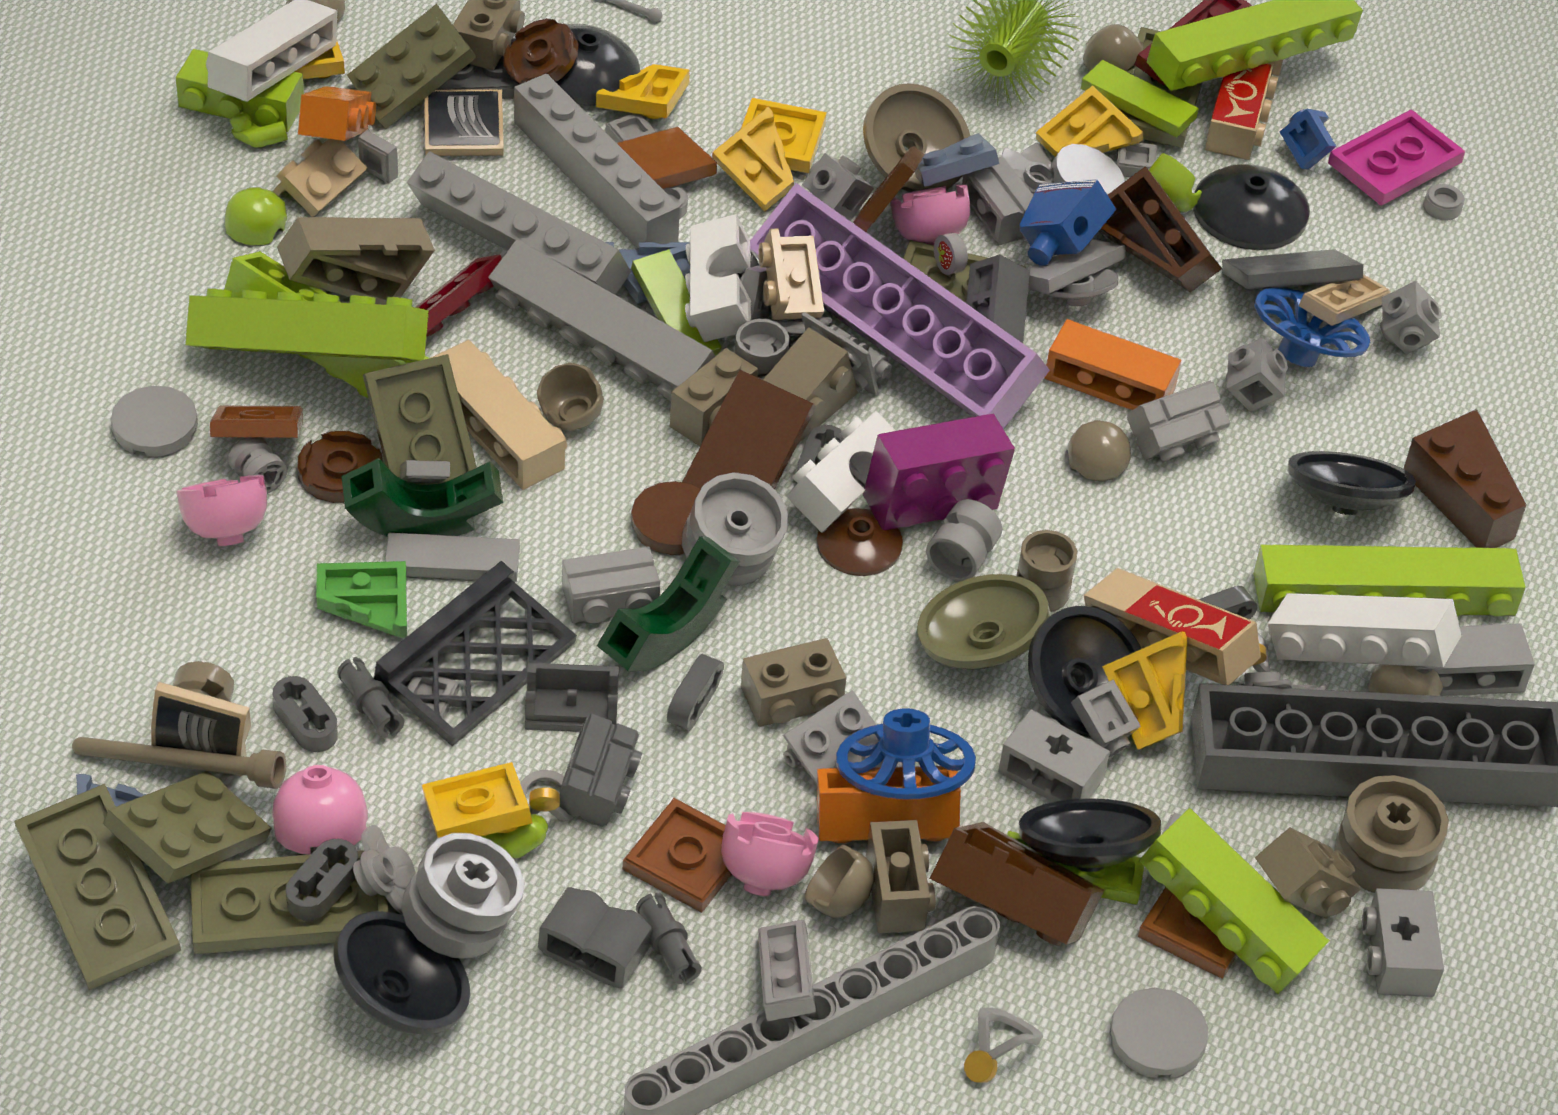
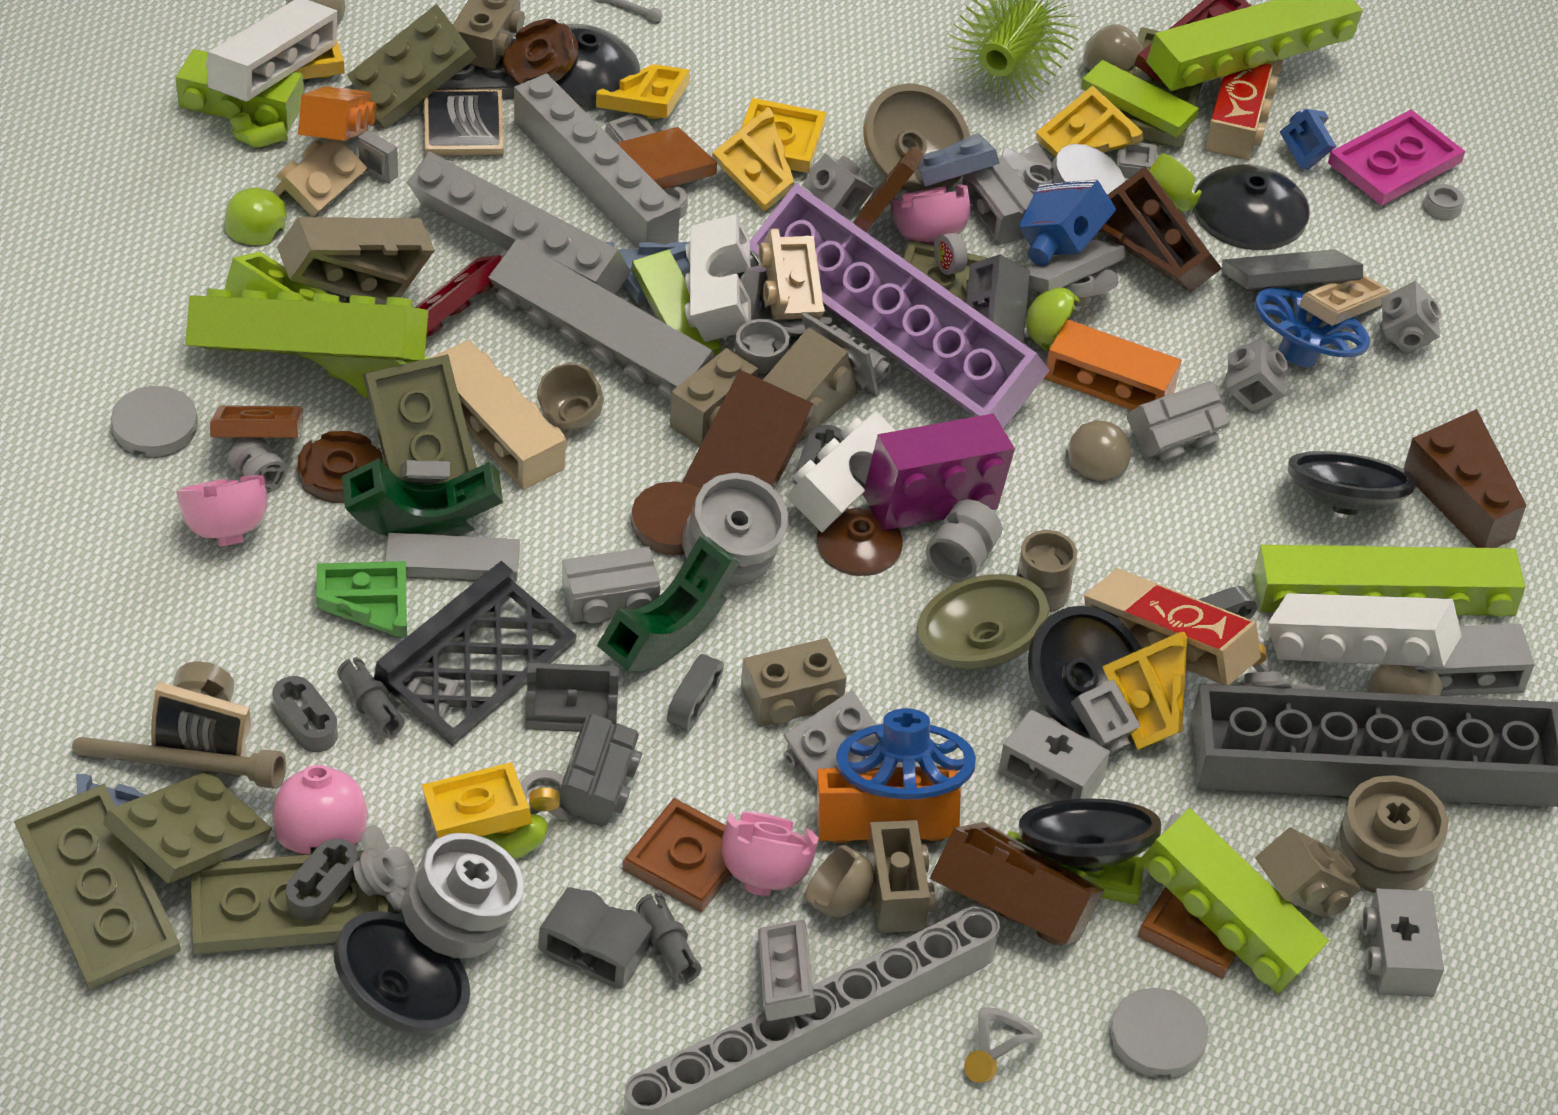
none -> lime hair [1025,287,1080,352]

